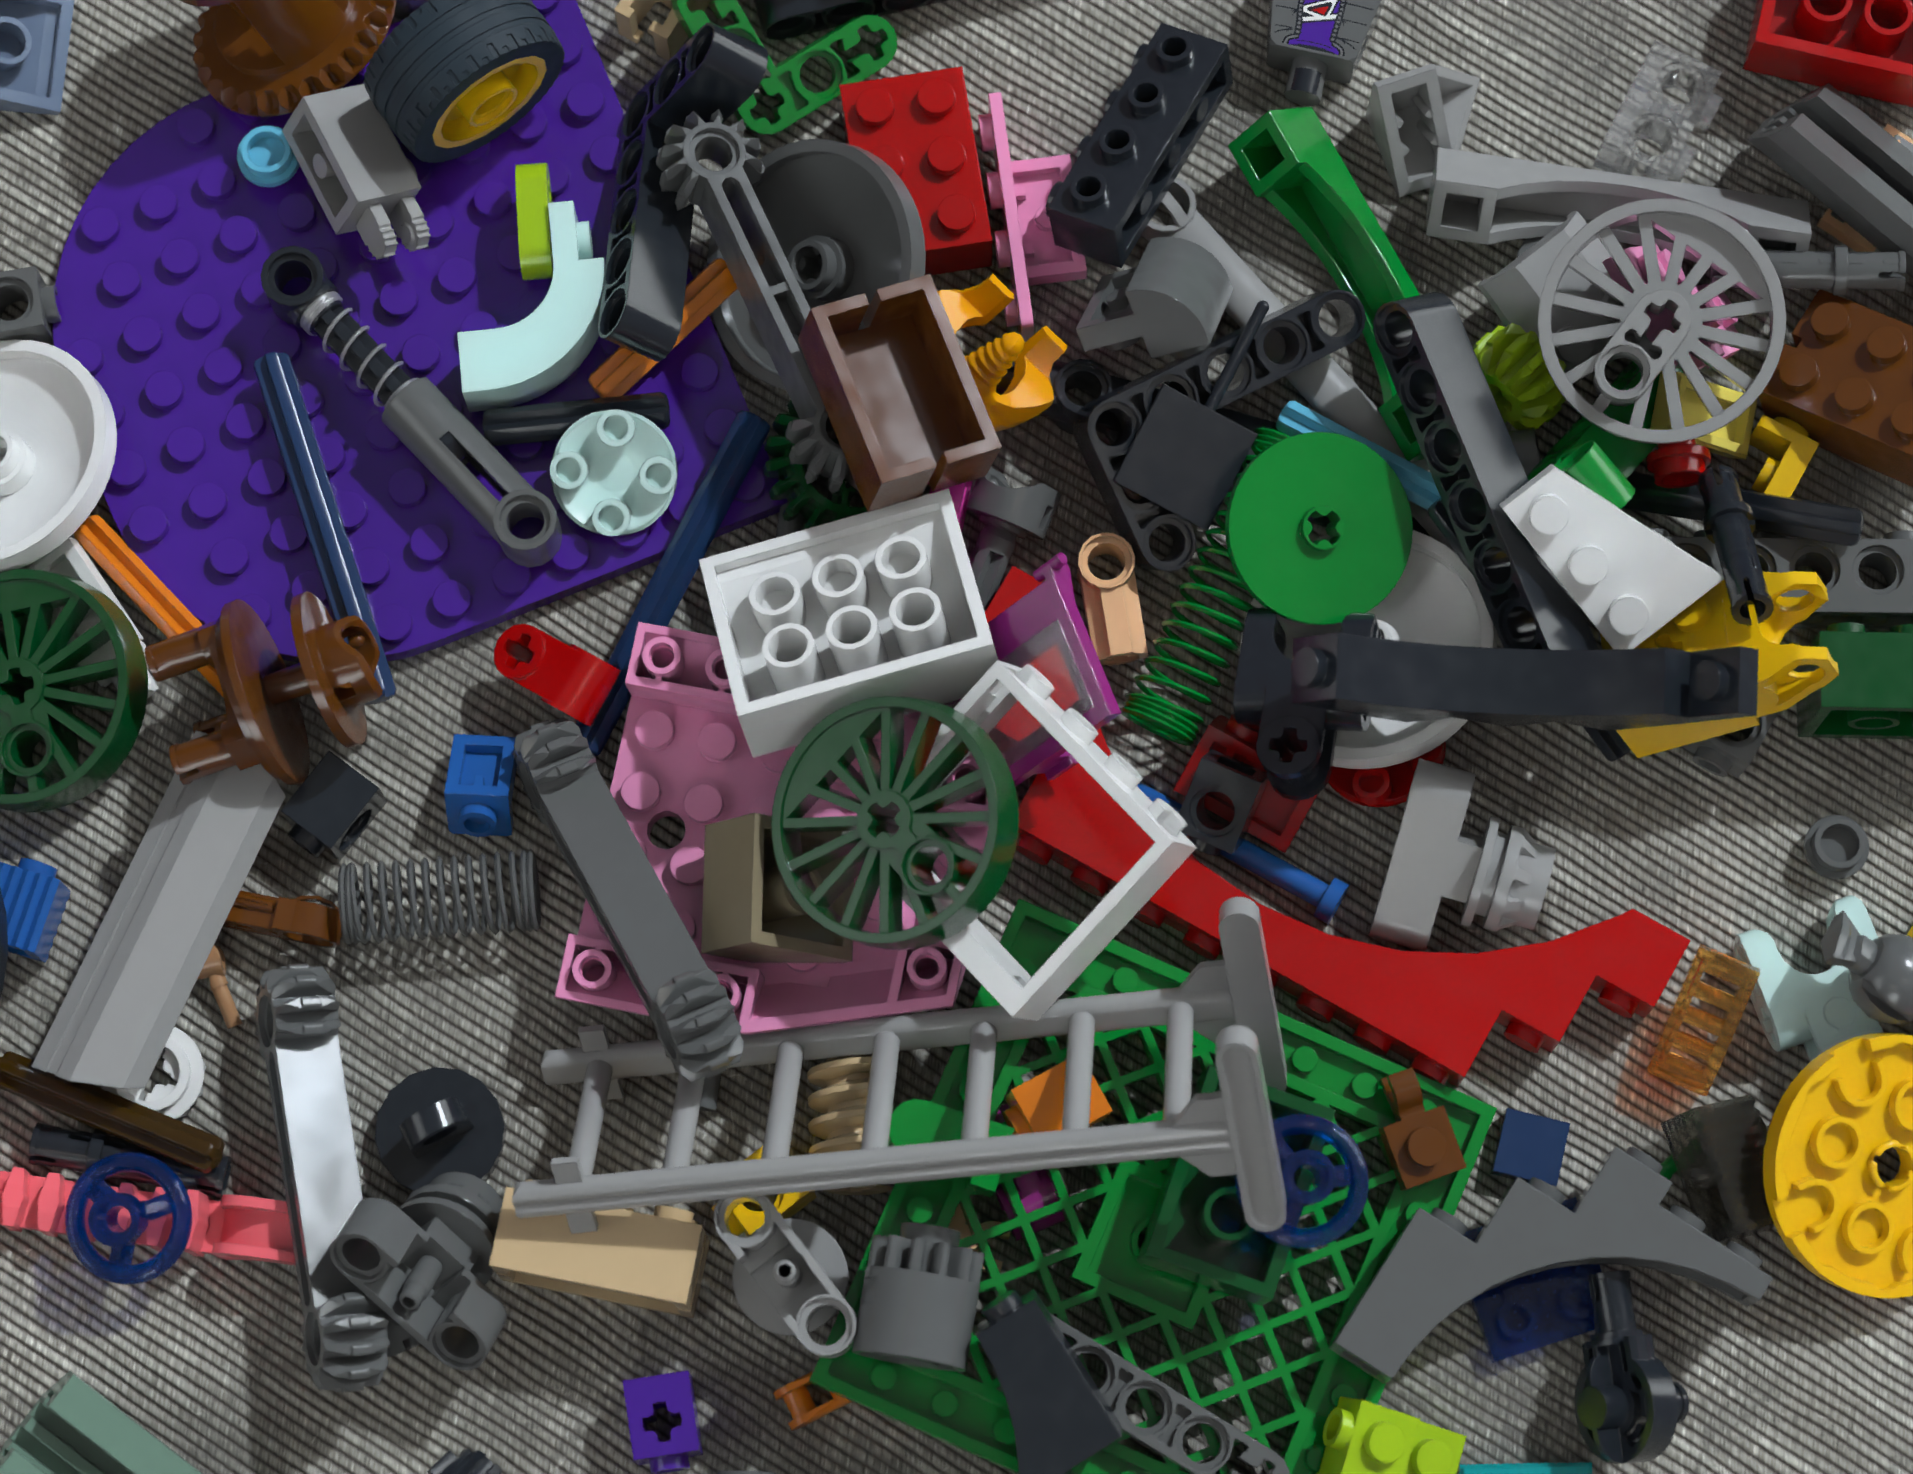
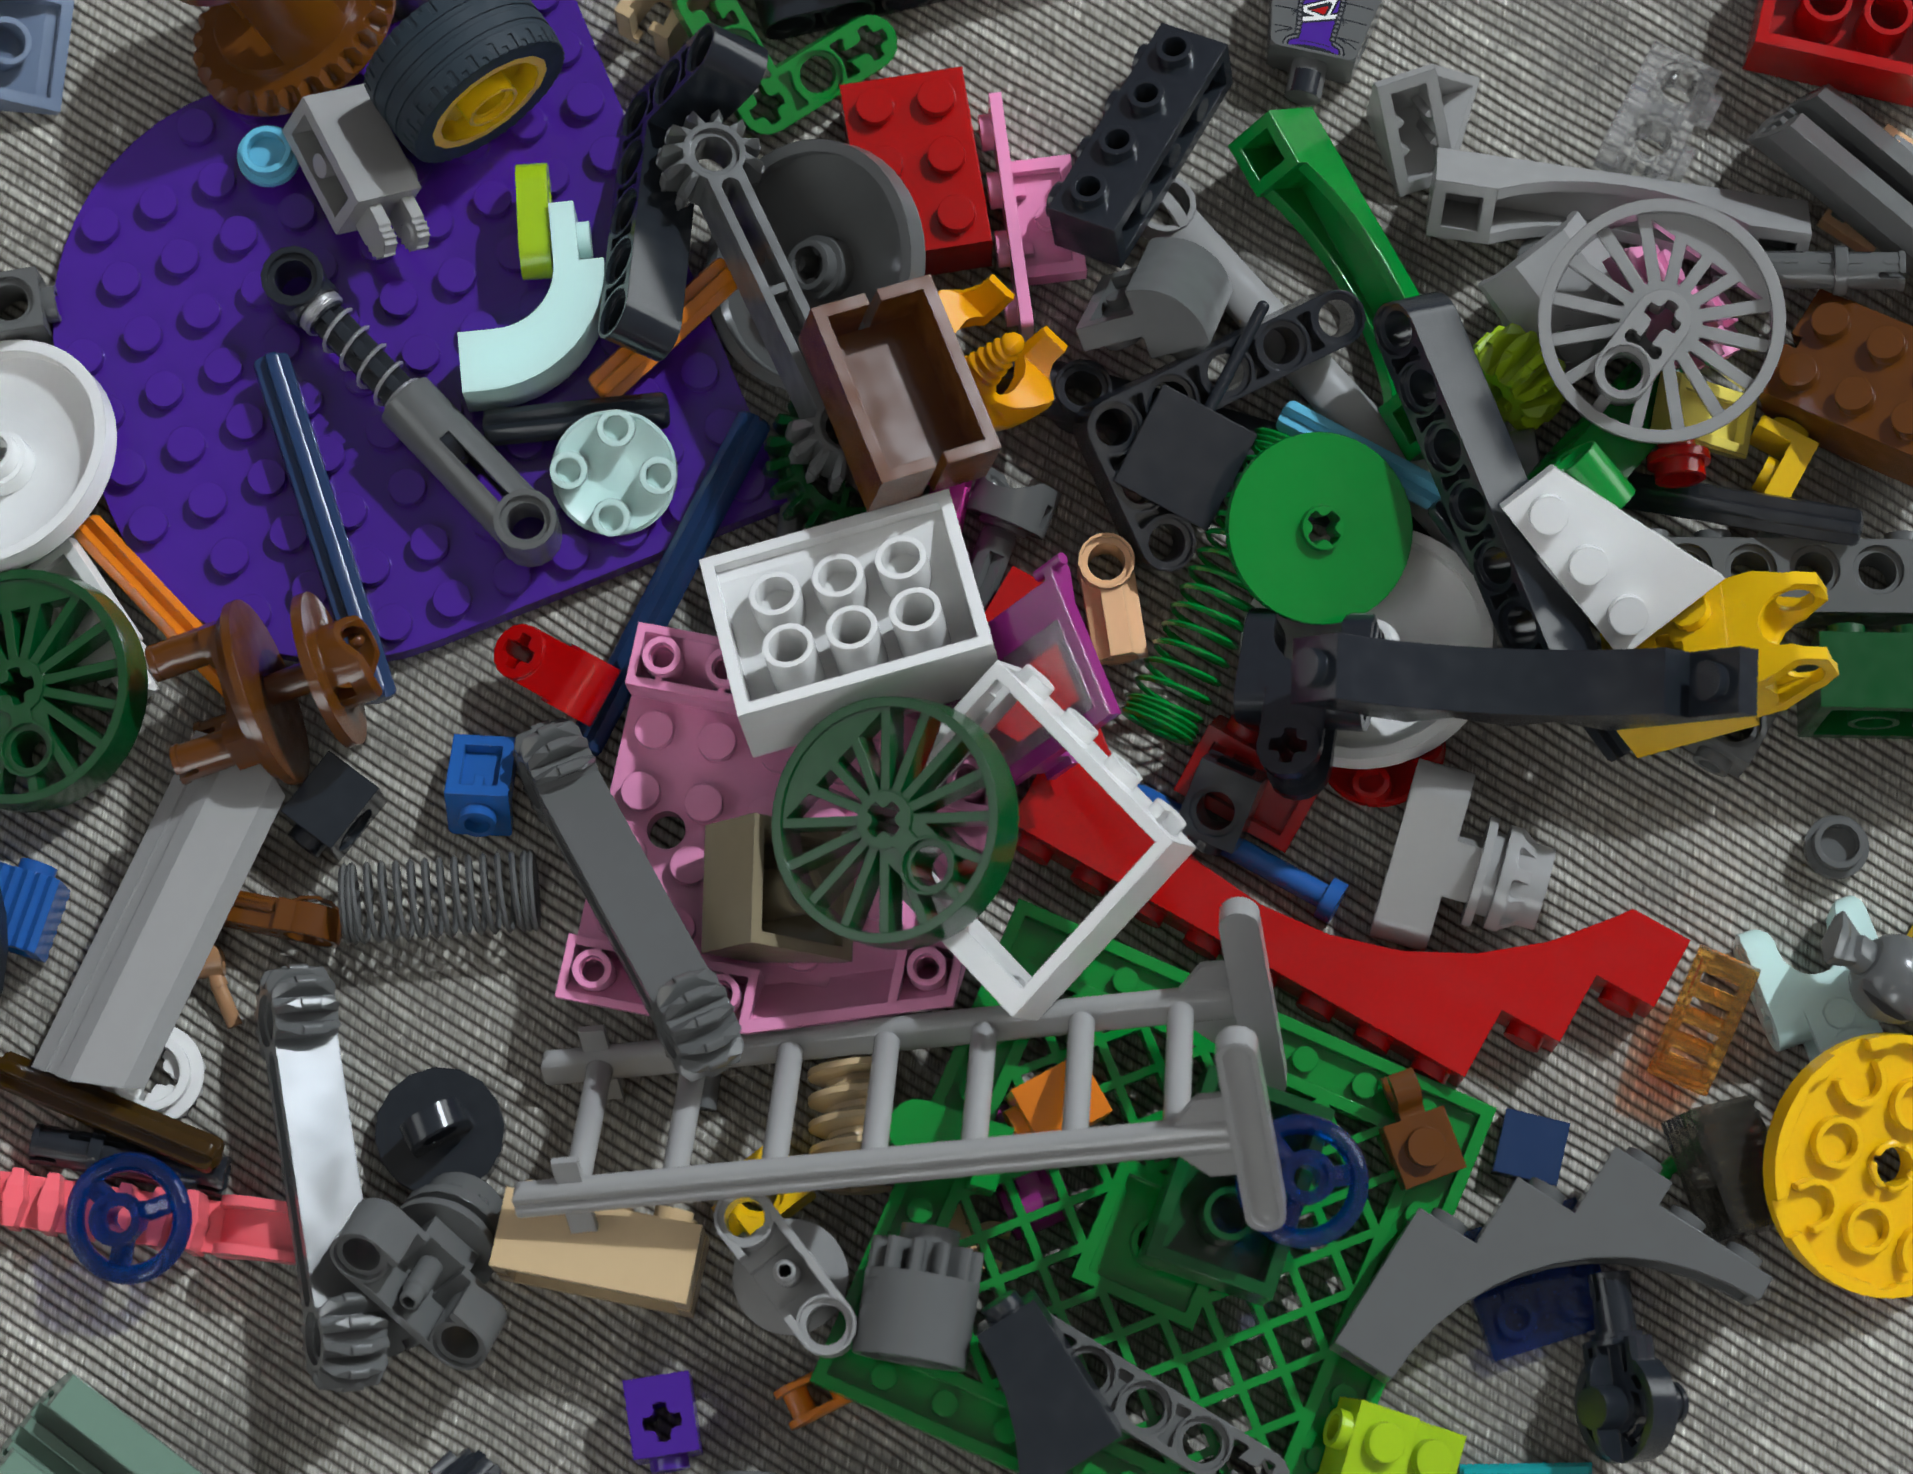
black pin [1697,465,1774,625] -> none

